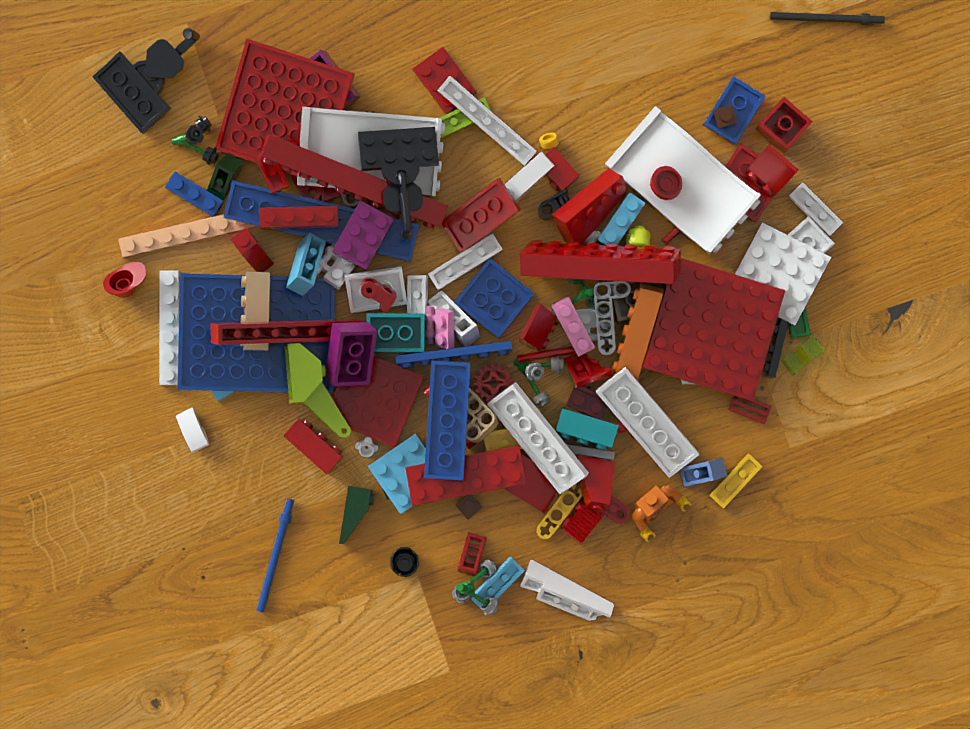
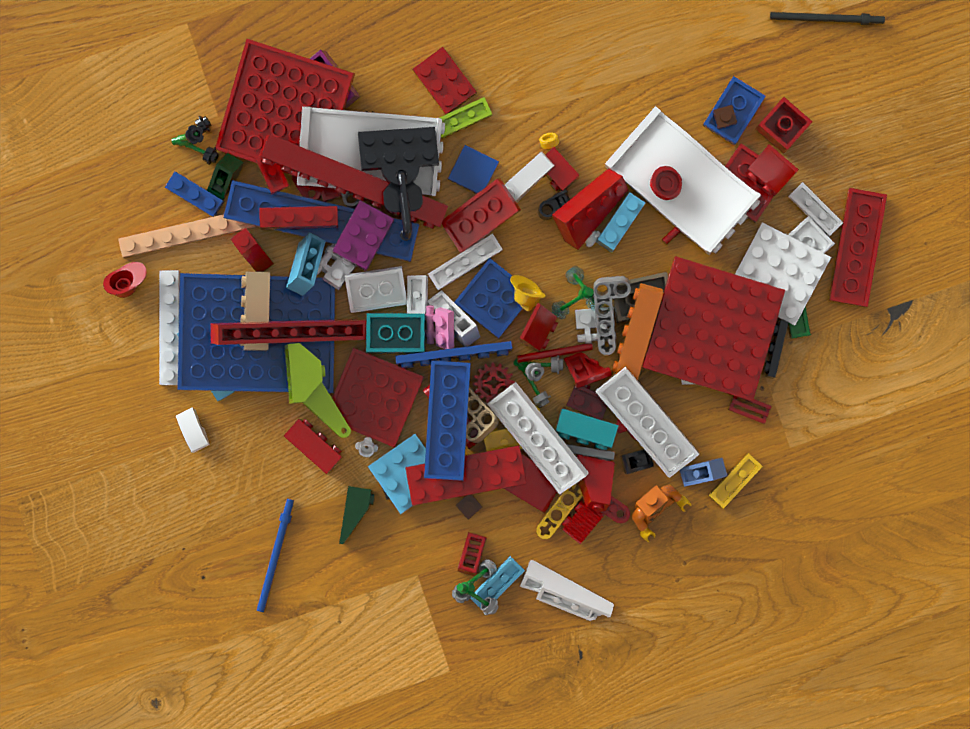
black plate [92,28,200,134] -> none
magenta brick [325,322,377,386] -> none
red leg [361,278,397,313] -> none
black hair [390,547,419,577] -> none
white plate [437,76,537,166] -> none
red brick [520,240,681,284] -> none
bright pink plate [551,297,595,357] -> none
neon yellow head [625,225,651,247] -> none
clear neon green slope [781,335,825,375] -> none
none -> blue tile [448,145,499,194]
none -> yellow piece [510,275,546,311]
none -> black slope [620,449,654,474]
none -> red plate [829,188,887,307]

